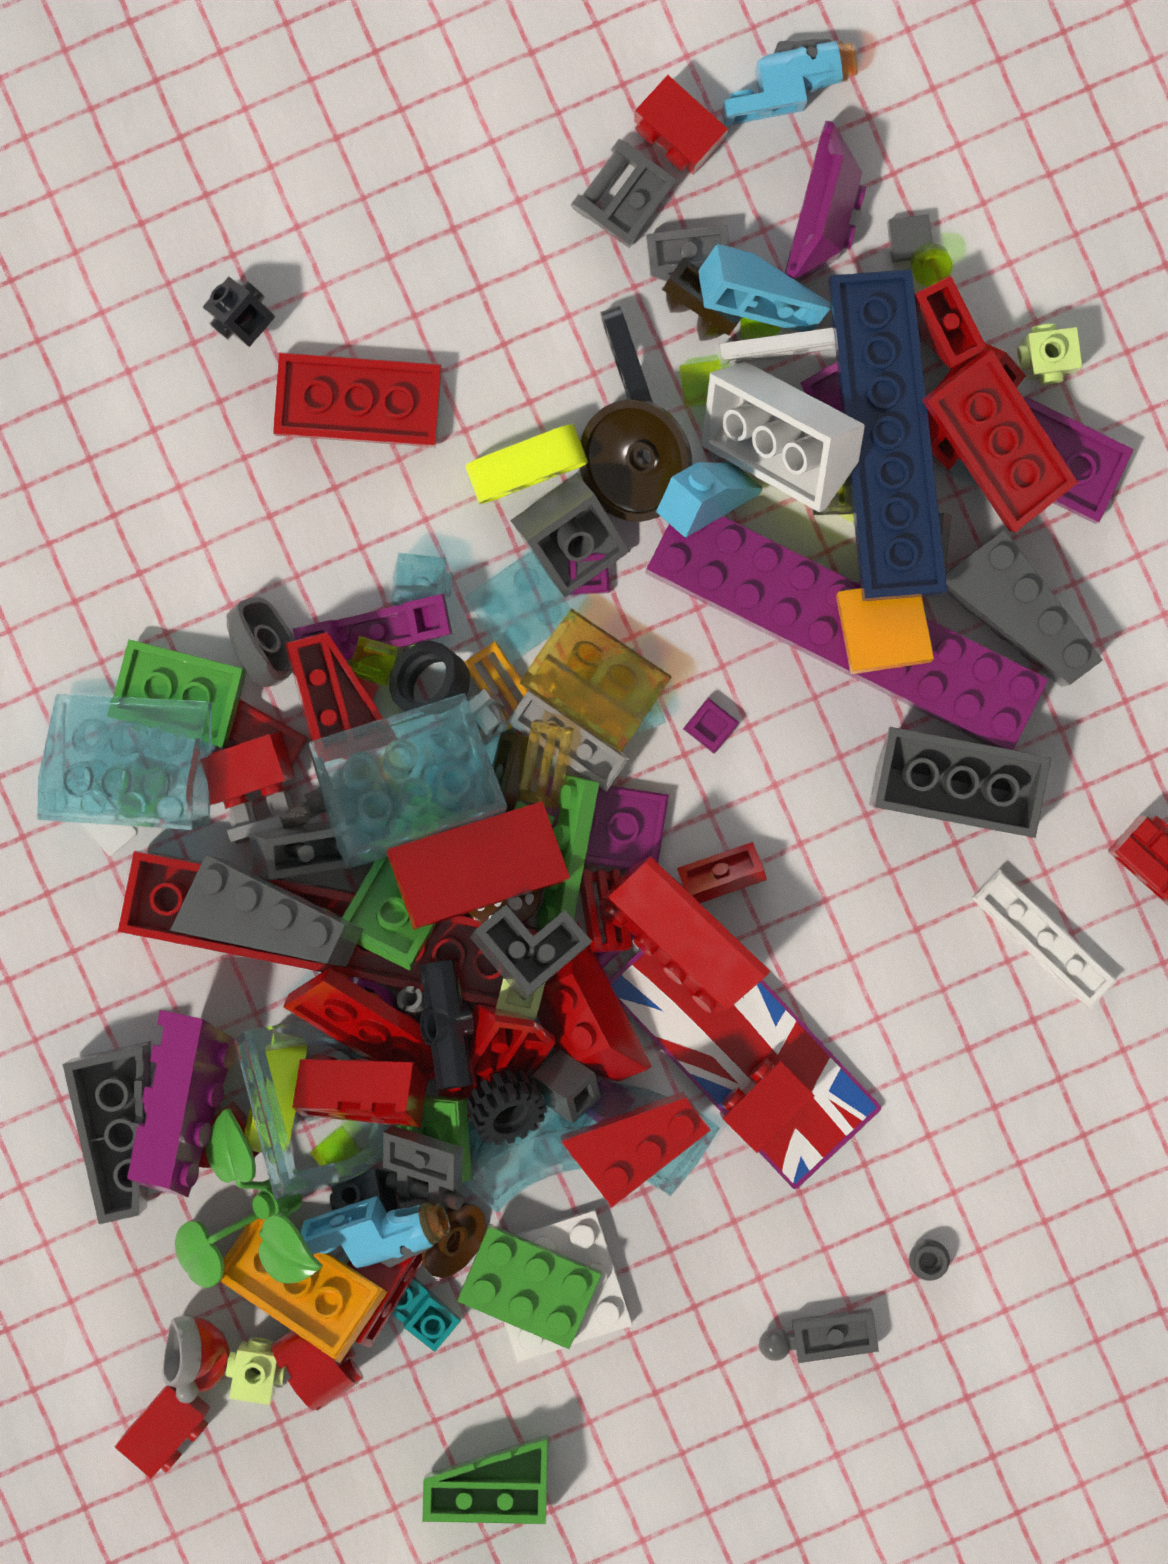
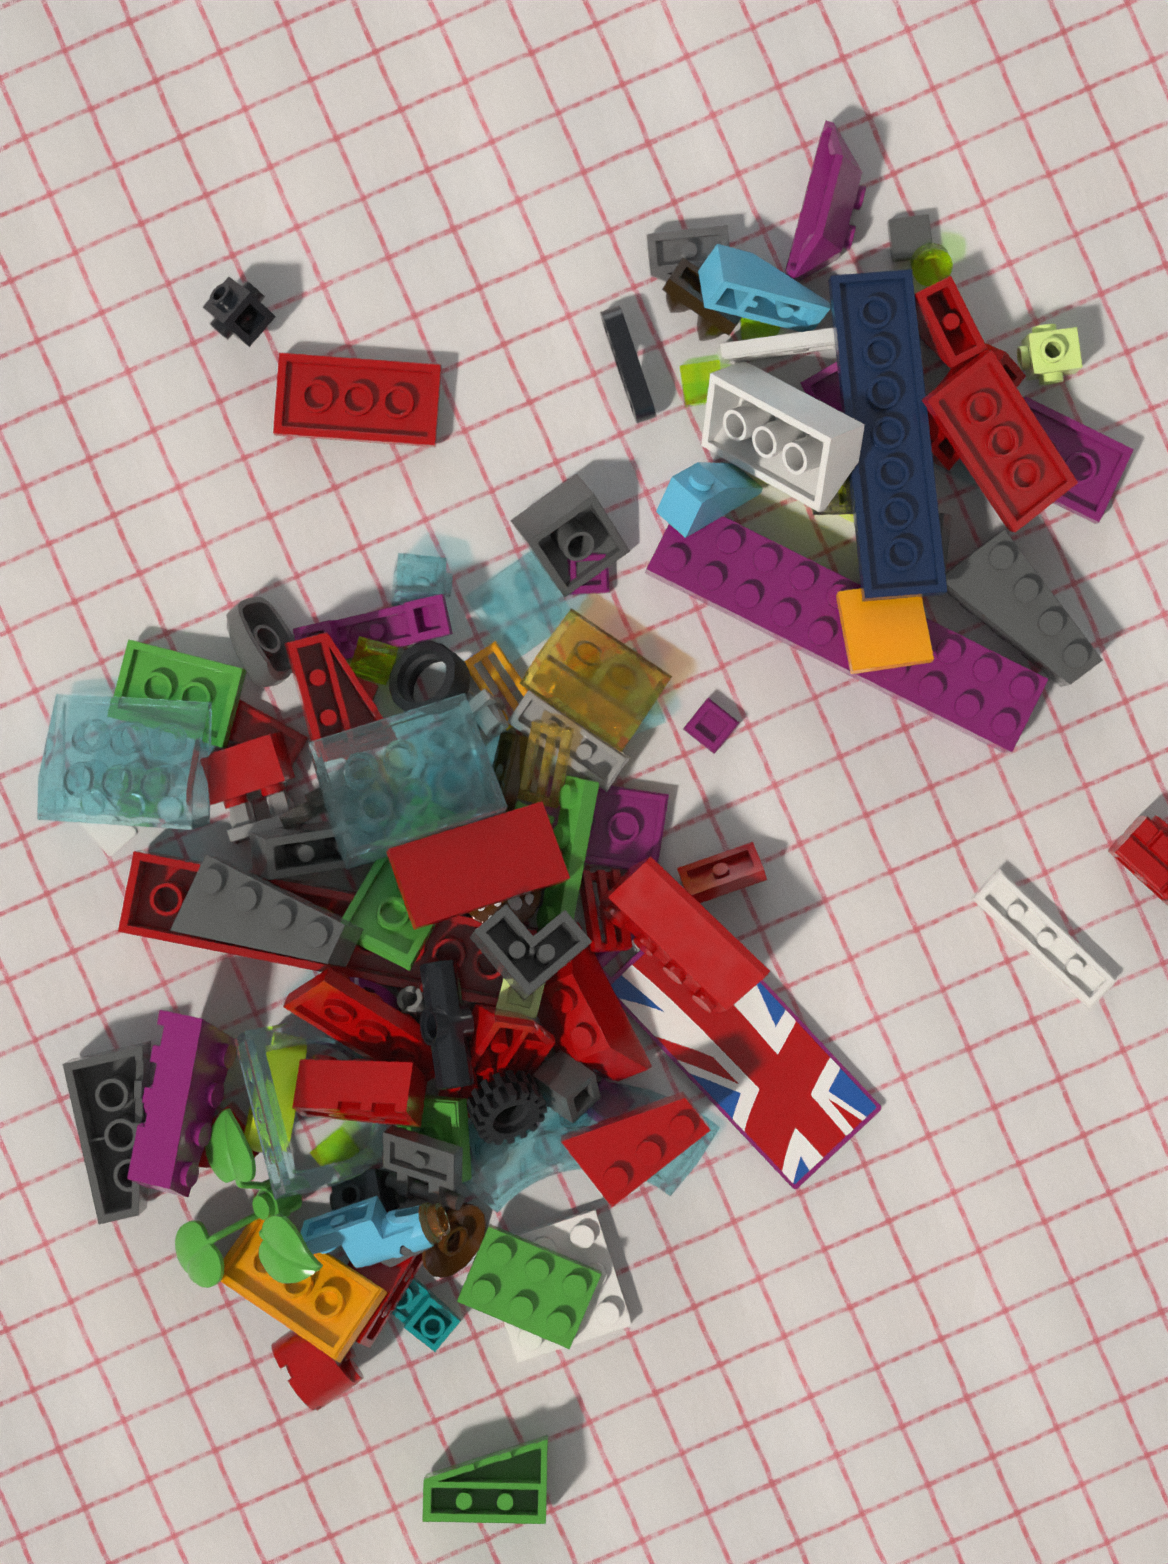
red brick [115,1385,210,1479] -> none
light grey piece [162,1315,230,1403] -> none
yellowish green brick [226,1337,286,1405] -> none
neon yellow beam [465,424,588,504] -> none
dark grey plate [570,139,677,248] -> none
dark brown dish [579,399,692,522] -> none
red brick [634,74,728,175] -> none
red brick [719,1056,815,1153] -> none
medium azure plate [722,39,858,127] -> none
dark grey plate [759,1308,879,1363] -> none
dark grey slope [869,727,1052,838] -> none
dark grey plate [909,1239,950,1281] -> none

